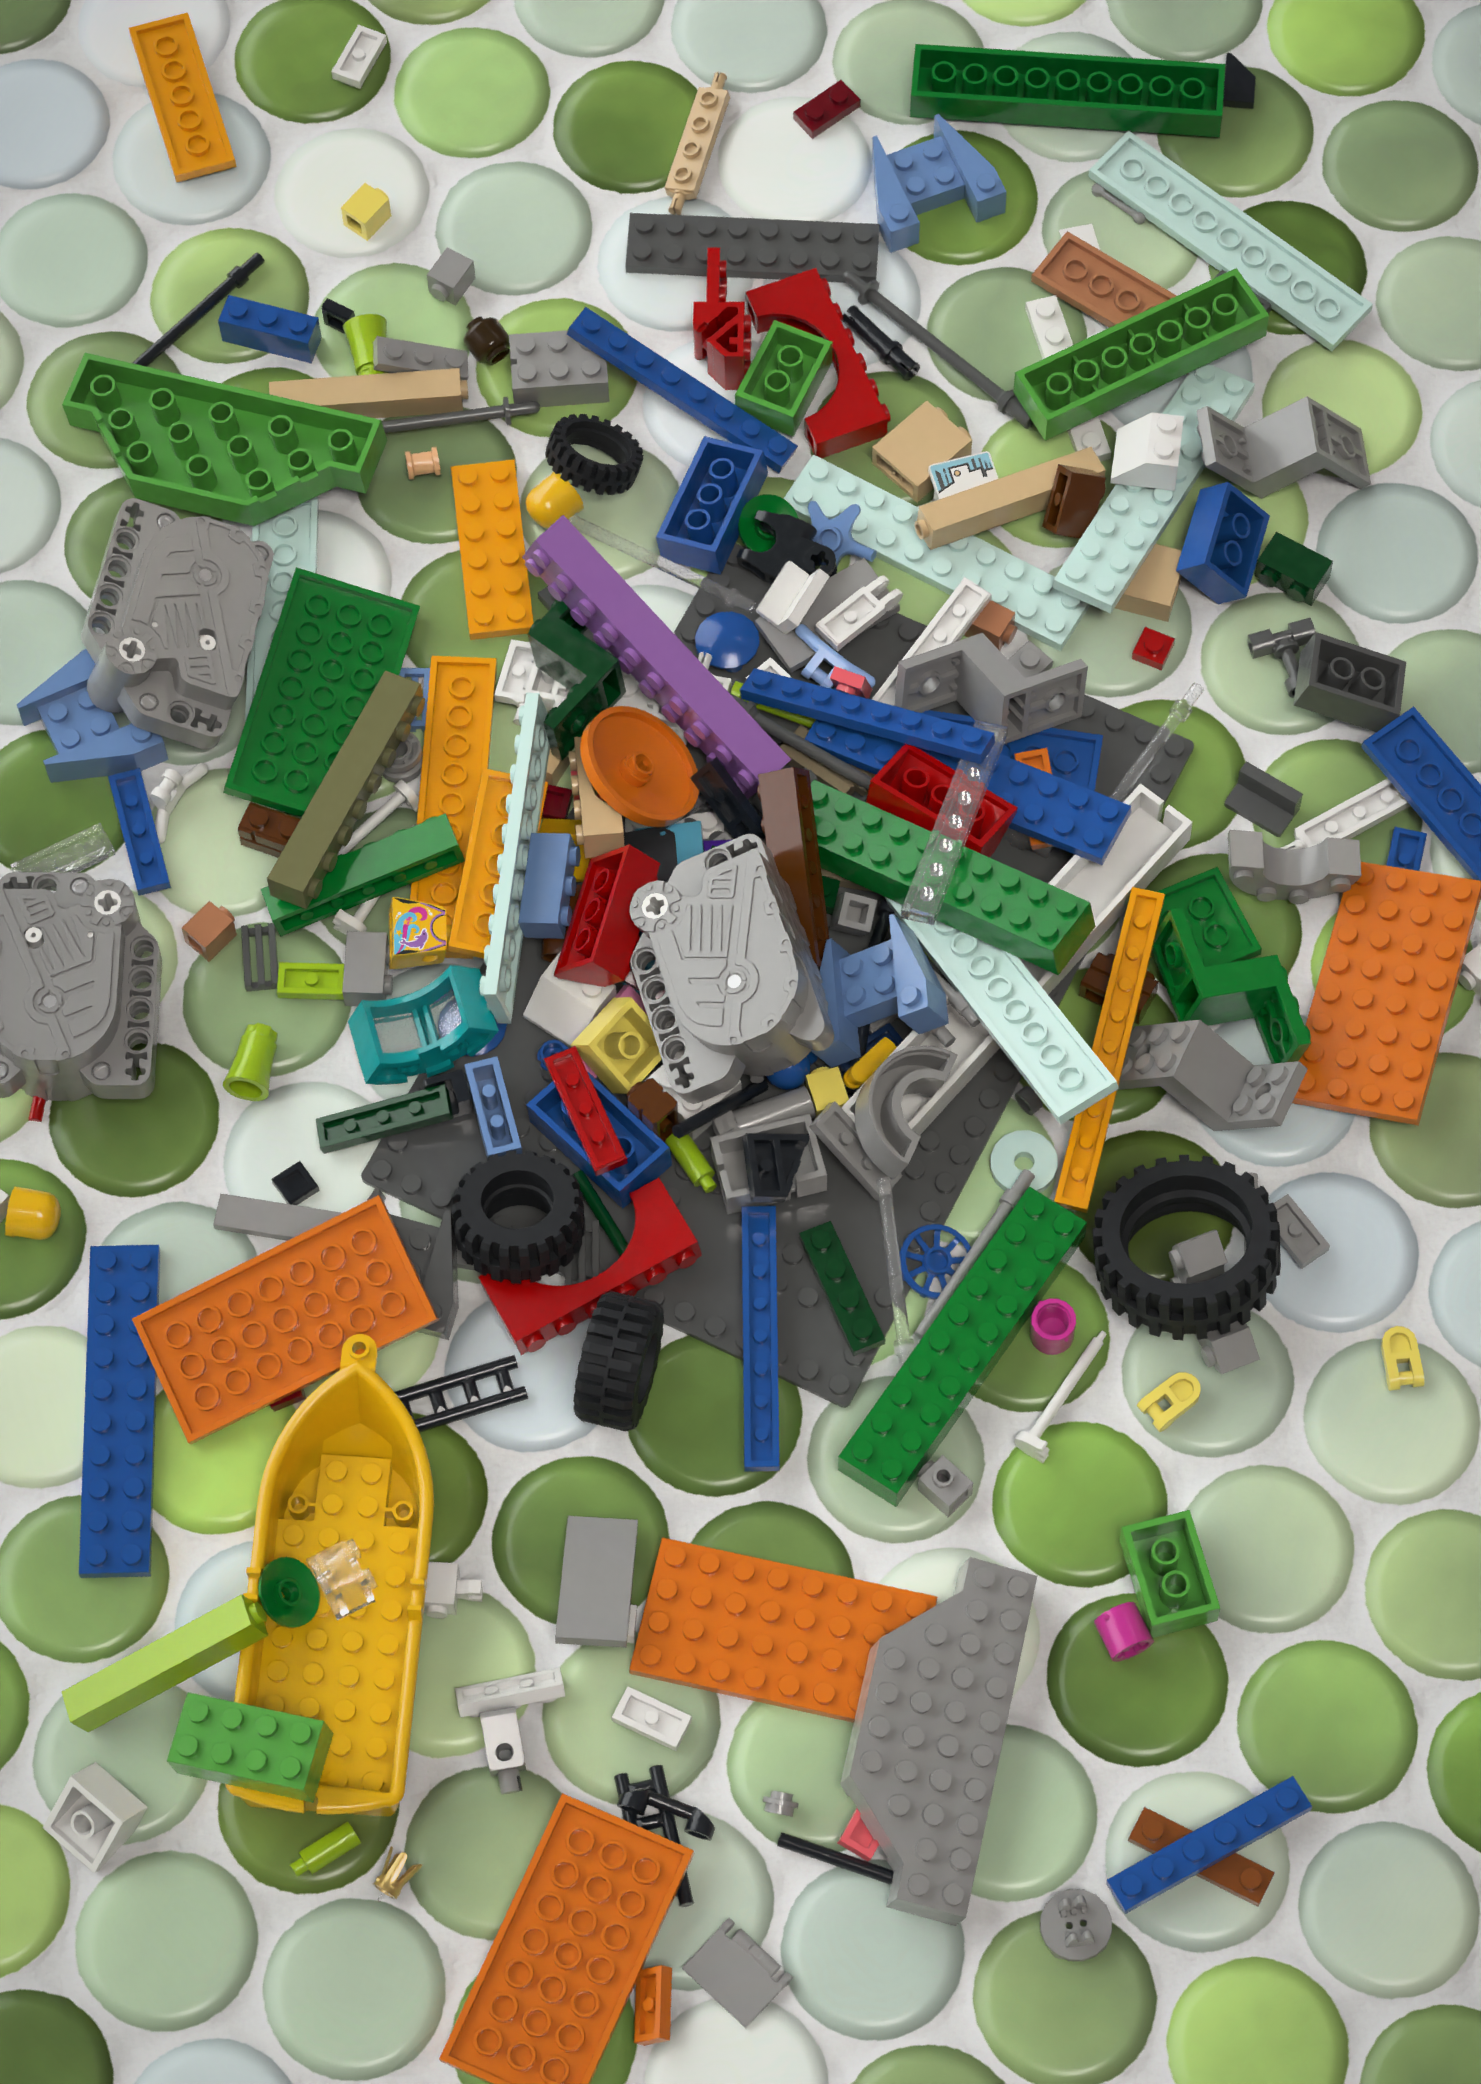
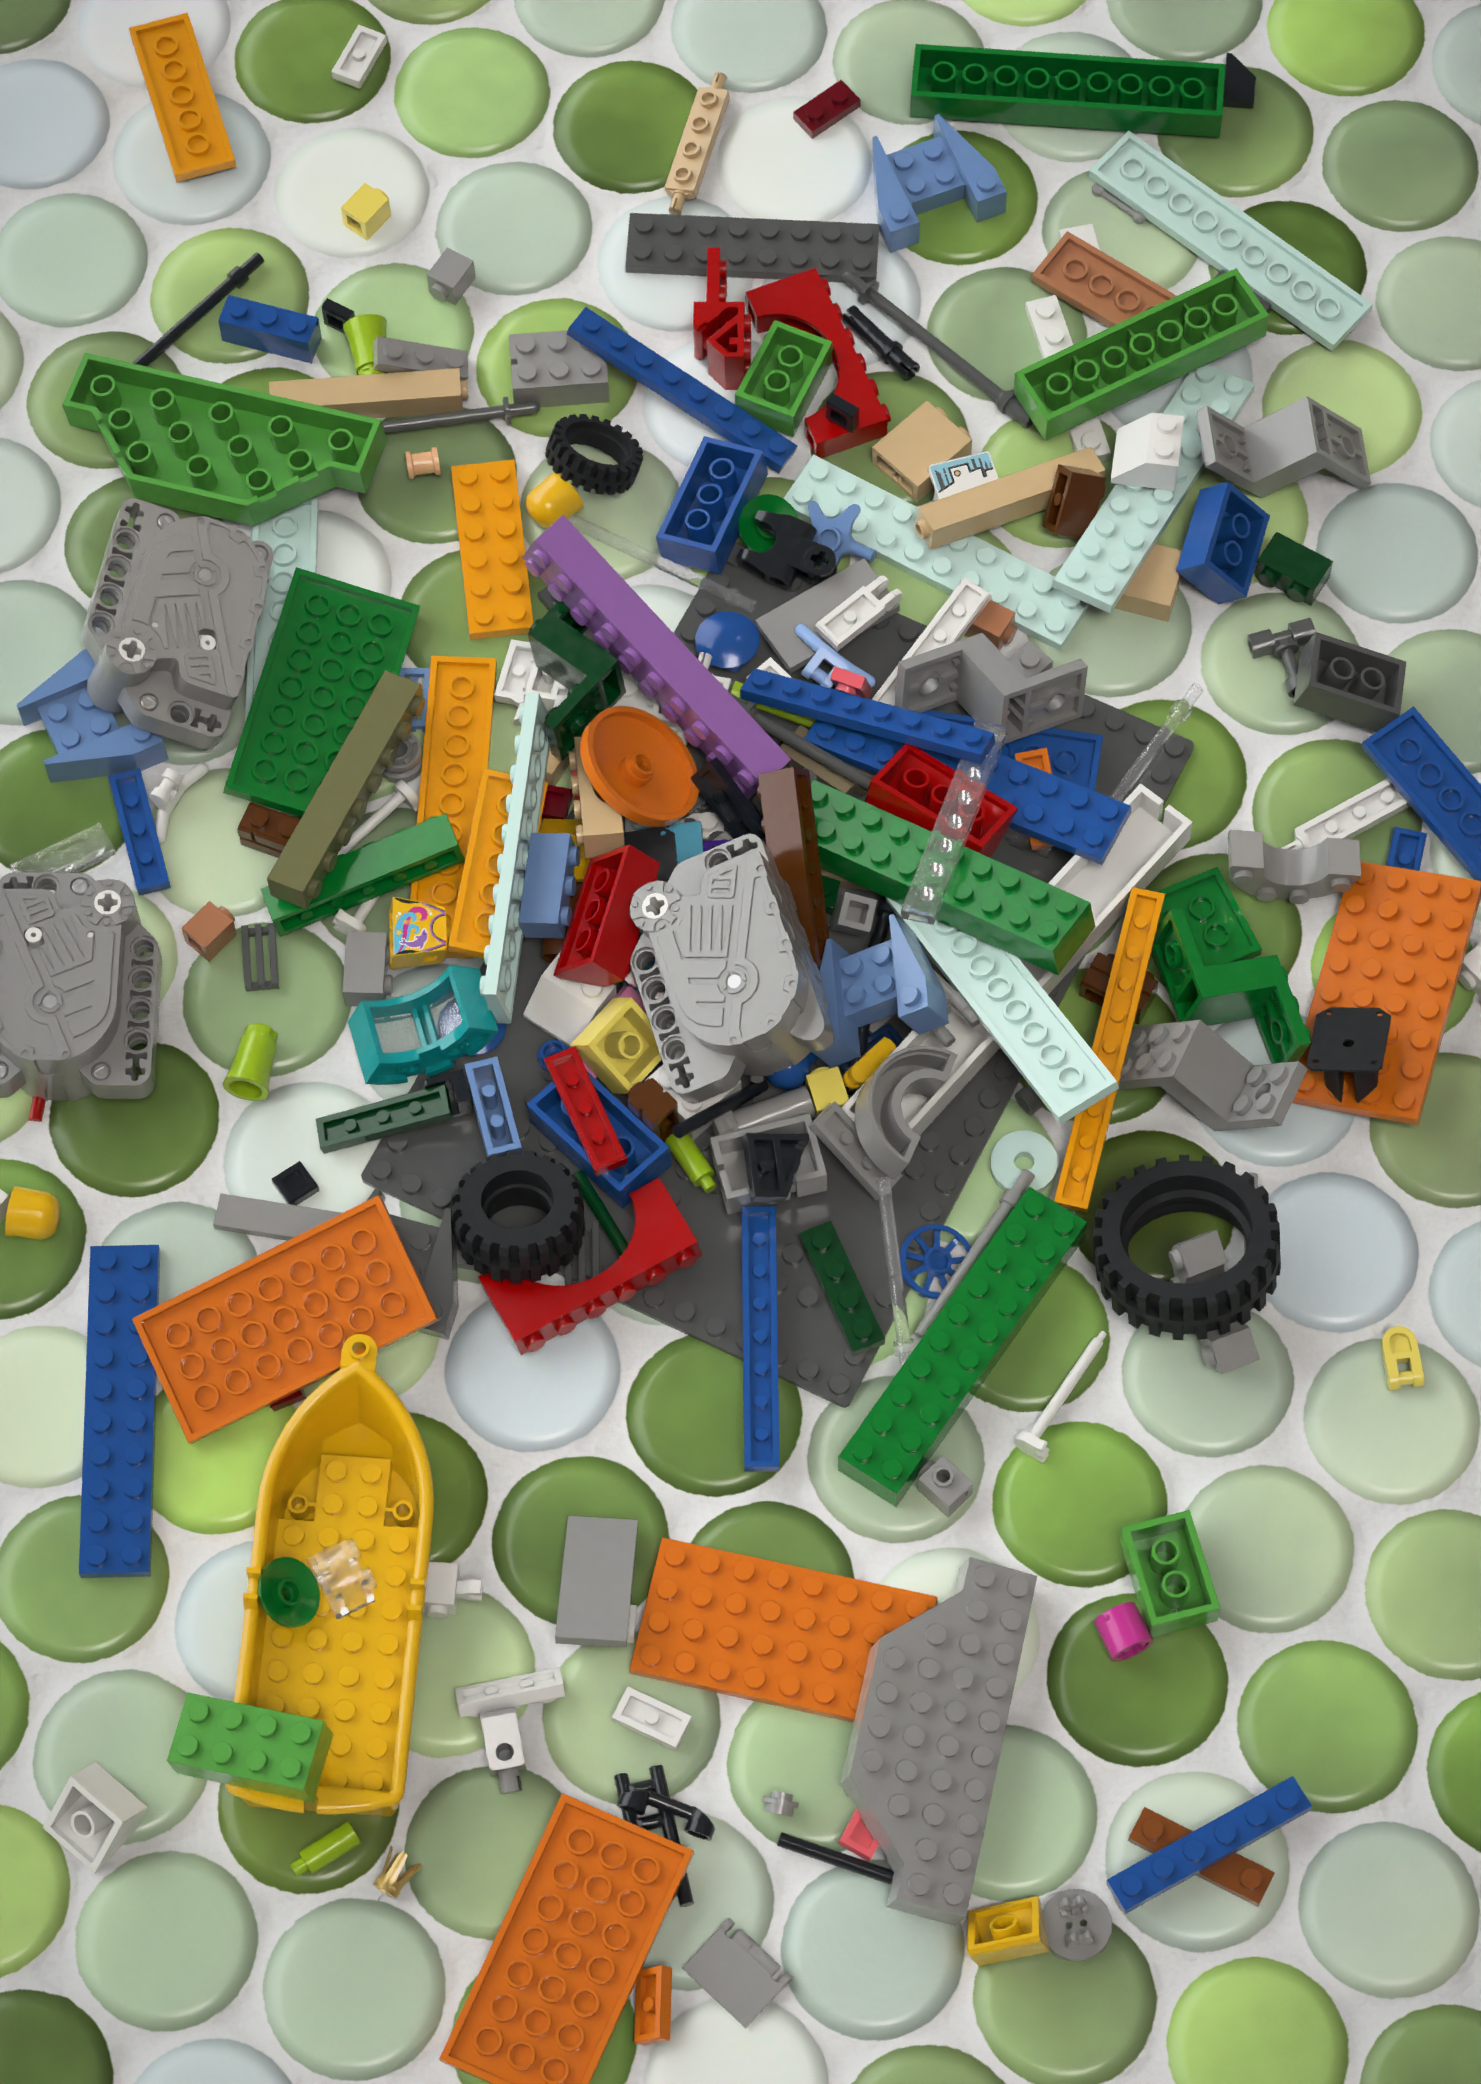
lime brick [61,1594,268,1732] -> none
lime plate [277,962,344,1000] -> none
black bar [395,1355,528,1432] -> none
dark brown head [464,316,510,365] -> none
black tyre [573,1291,664,1431] -> none
white panel [756,561,830,634] -> none
dark pink piece [1030,1299,1076,1355] -> none
red plate [1132,627,1175,671] -> none
light yellow plate [1137,1372,1201,1432] -> none
dark grey panel [1224,761,1303,837] -> none
light grey plate [1274,1194,1330,1269] -> none
none -> black tile [826,393,859,433]
none -> yellow slope [968,1896,1050,1966]
none -> black piece [1307,1007,1391,1103]

